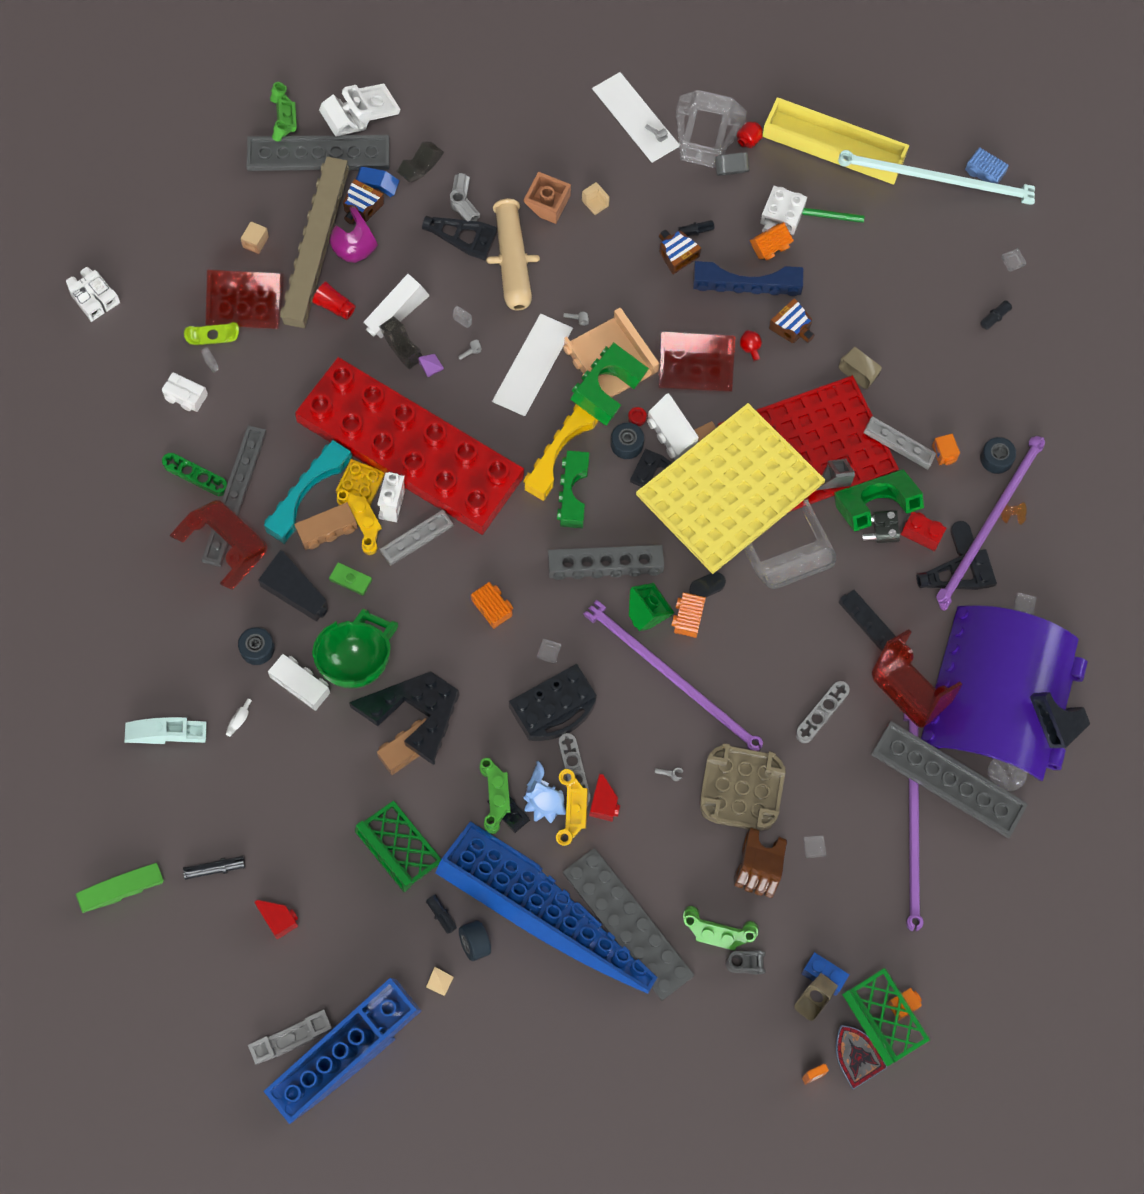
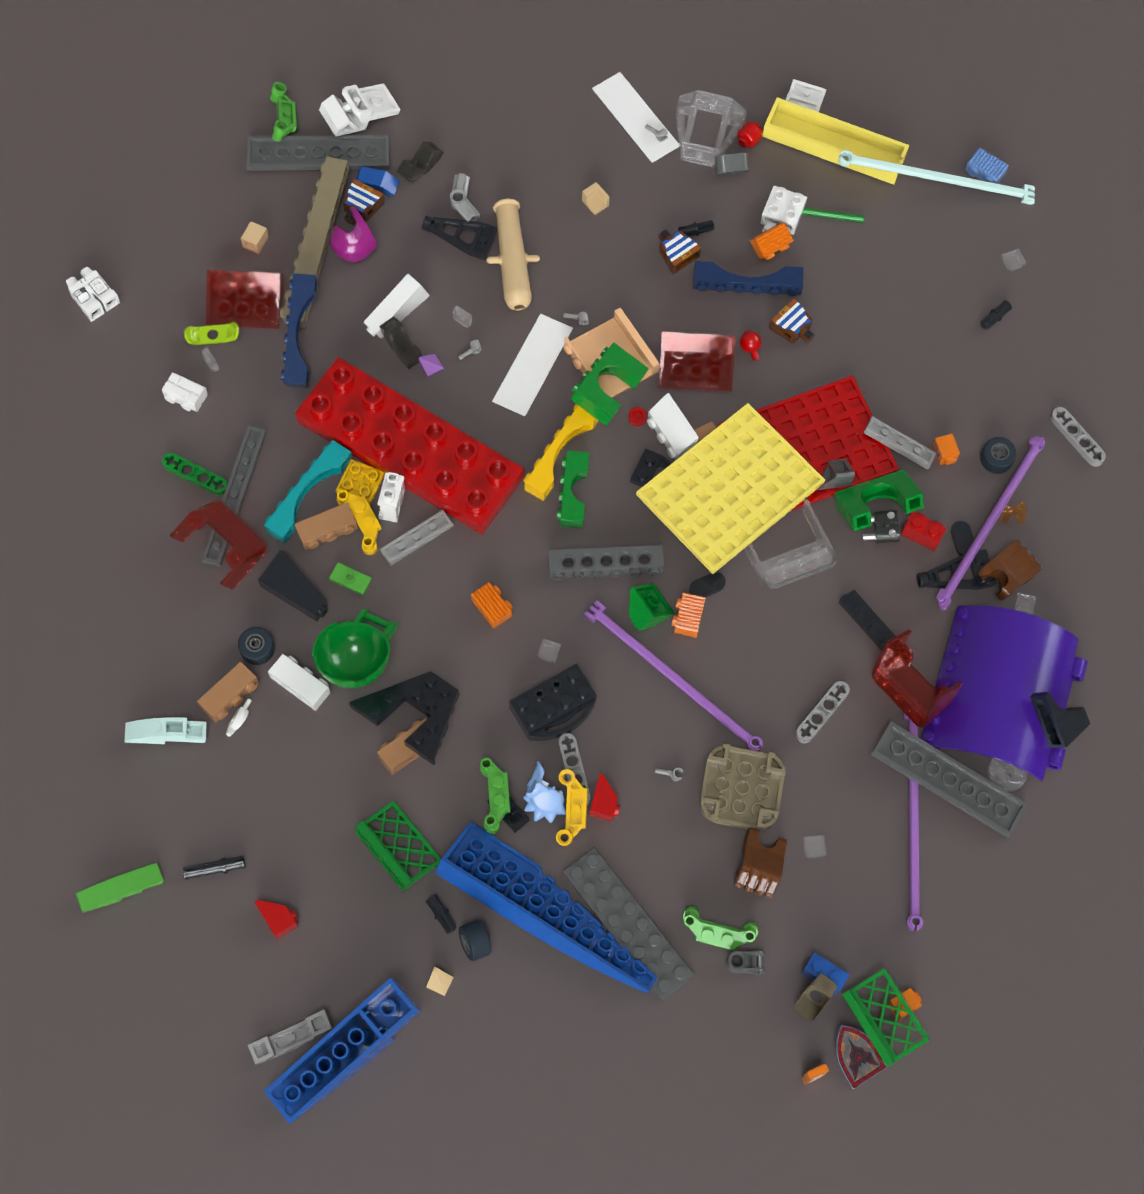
red plant [312,282,356,320] -> none
nougat slope [524,172,571,224] -> none
black wheel [611,423,644,459] -> none
dark tan piece [839,347,882,389] -> none
none -> medium nougat brick [197,661,259,723]
none -> dark blue arch [281,273,318,388]
none -> white slope [786,79,826,112]
none -> reddish brown piece [977,540,1043,601]
none -> light grey beam [1050,407,1106,467]

